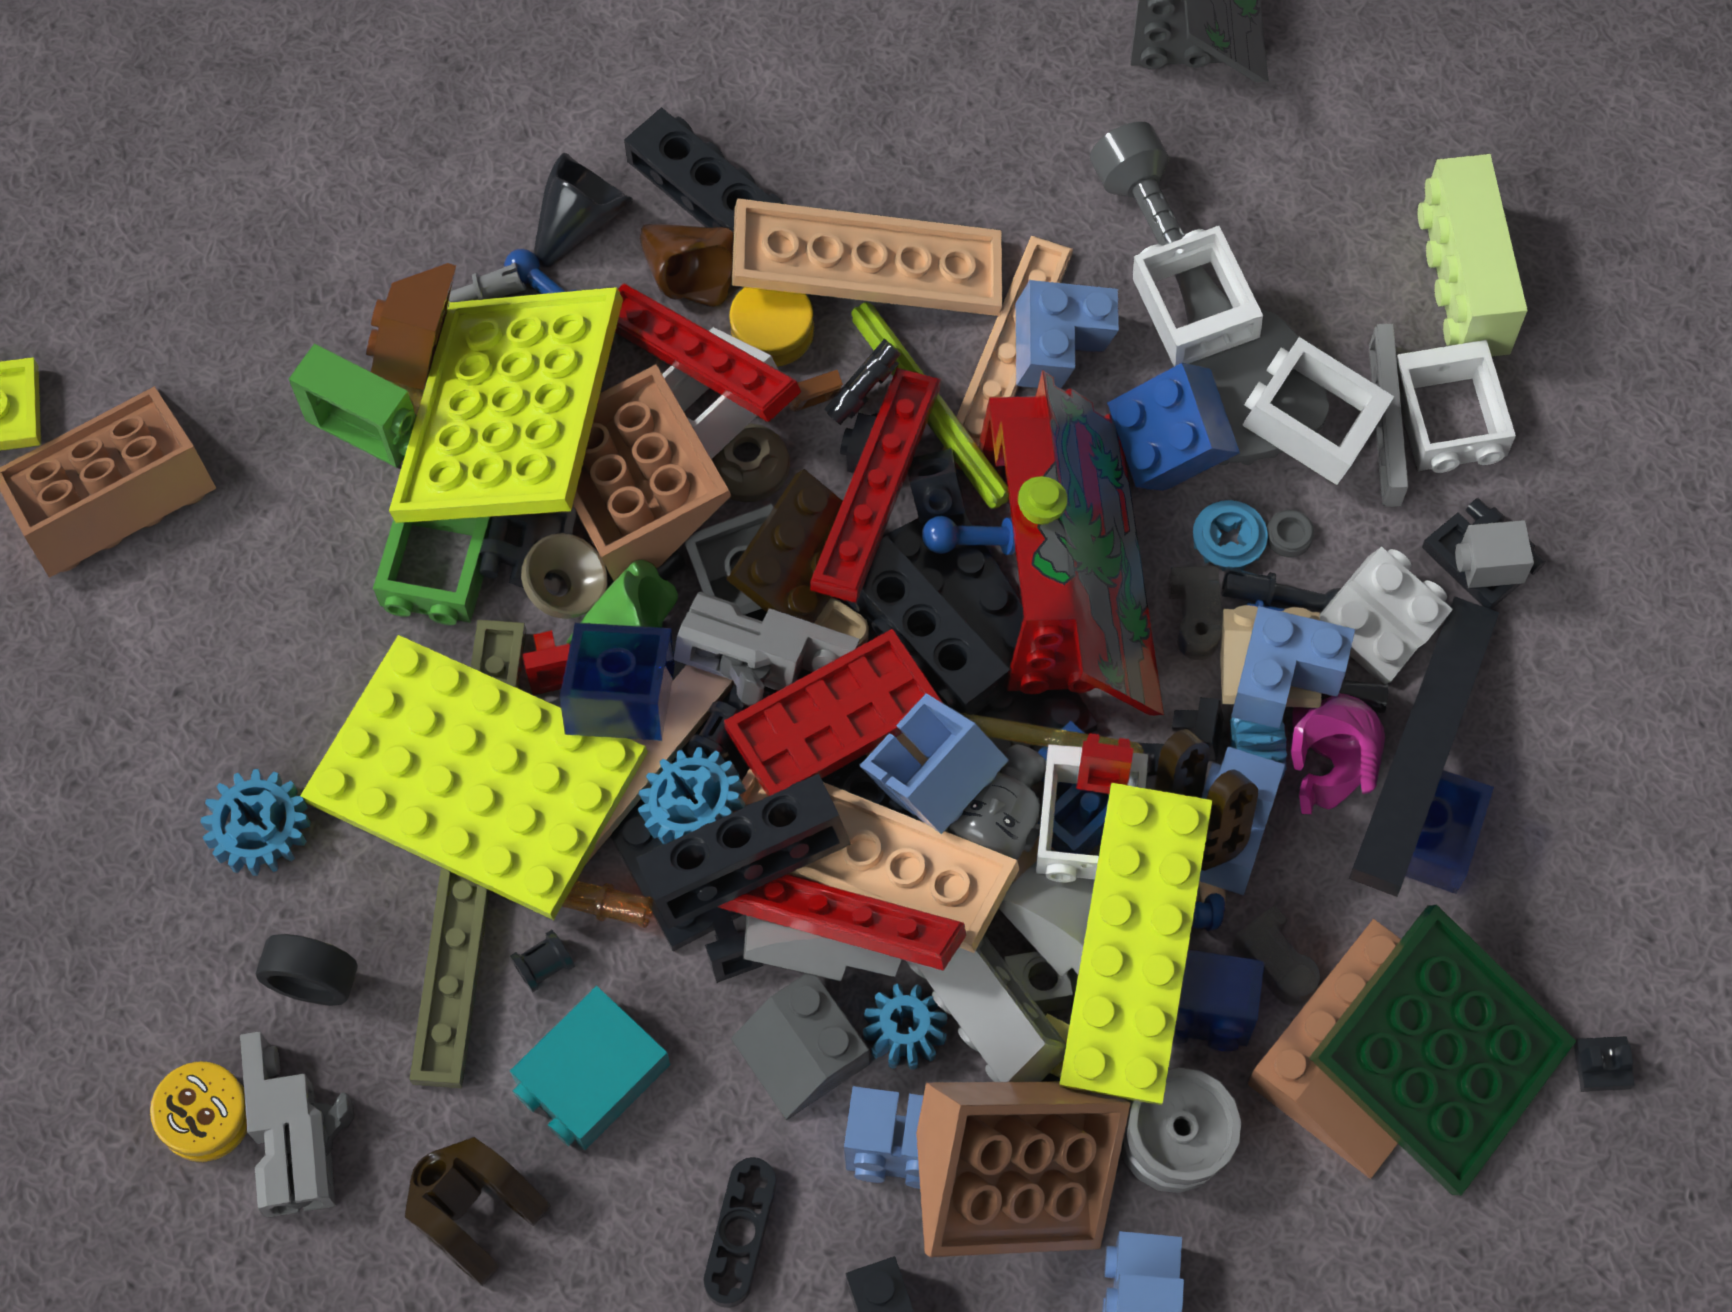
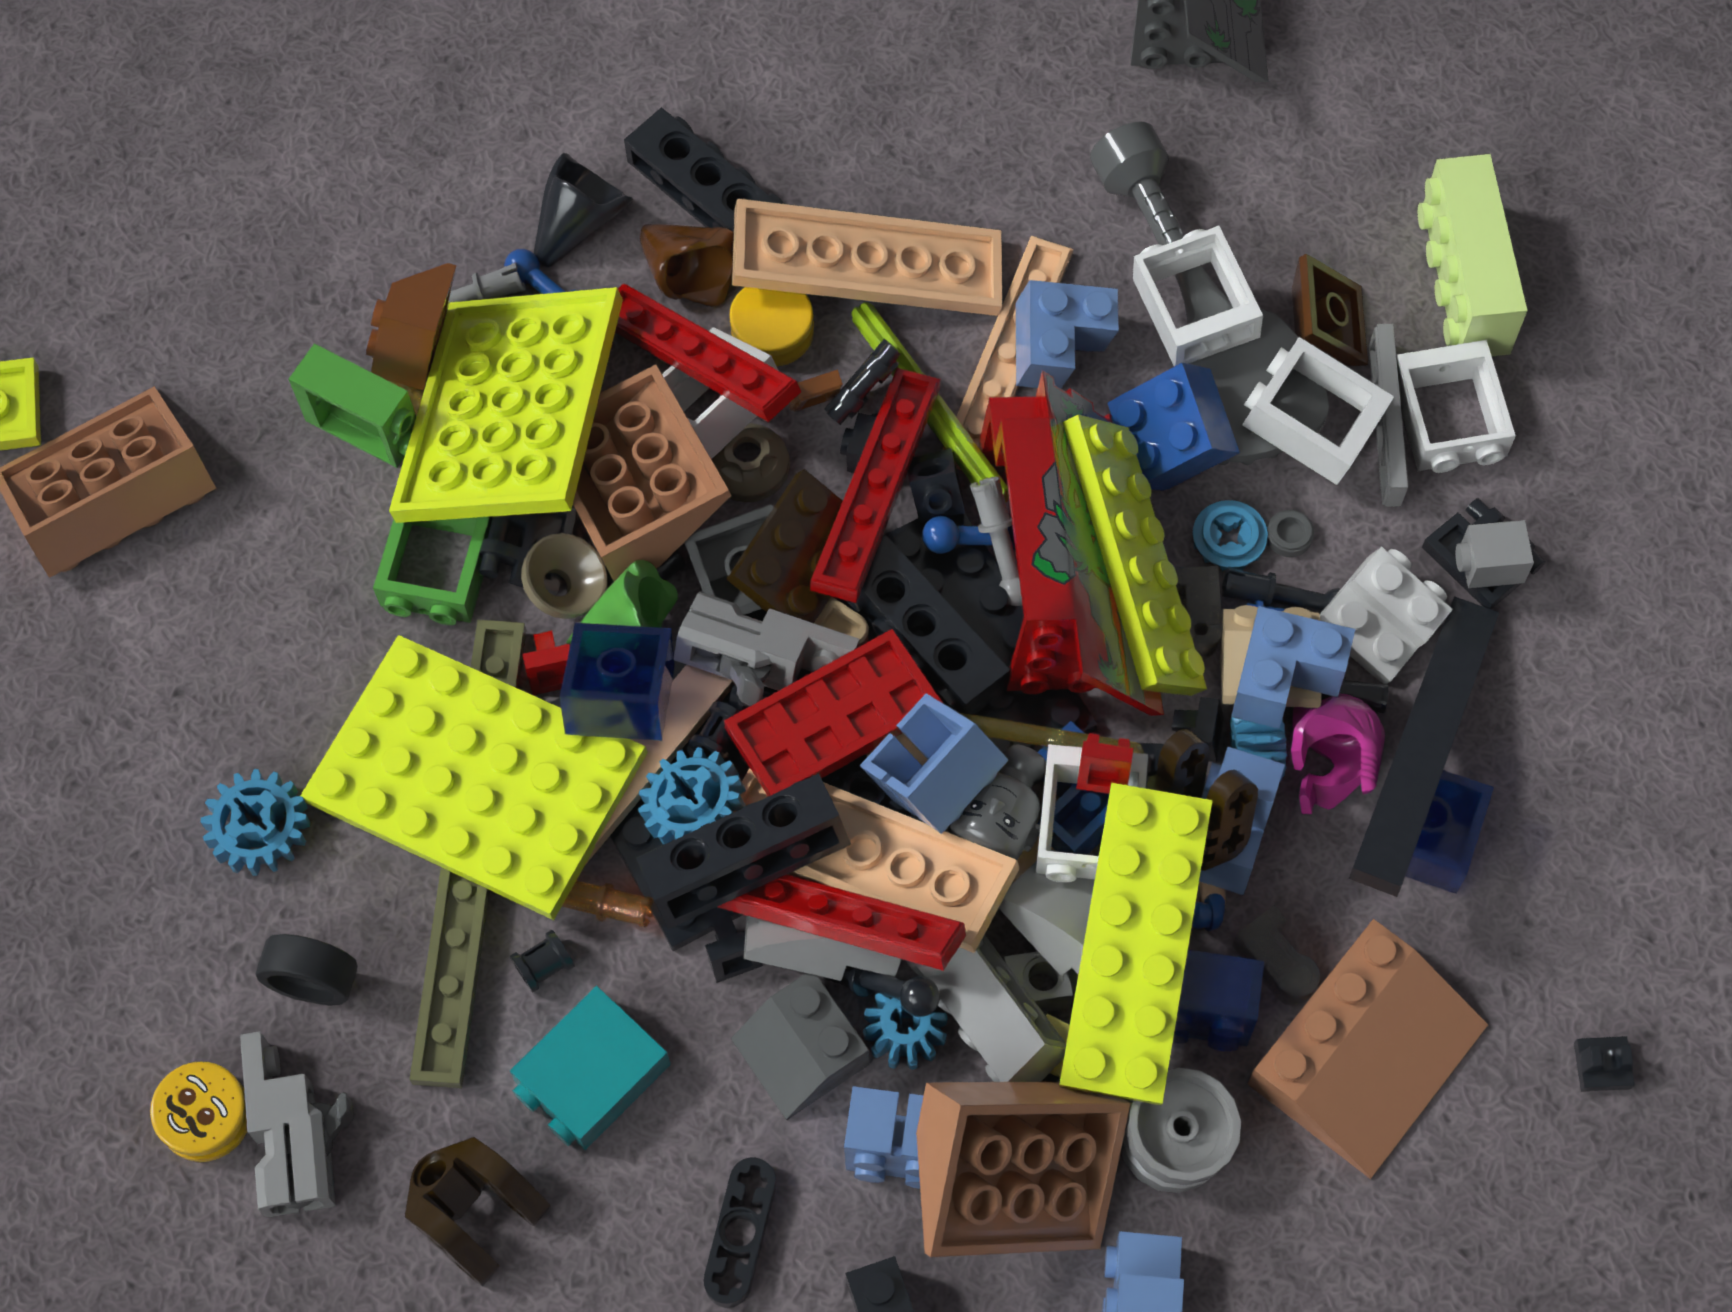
lime plate [1018,476,1068,524] -> none
dark green plate [1309,904,1576,1196] -> none
none -> black pin [823,966,940,1017]
none -> light grey pin [970,477,1022,606]
none -> neon yellow plate [1063,414,1207,696]
none -> reddish brown slope [1292,254,1368,366]

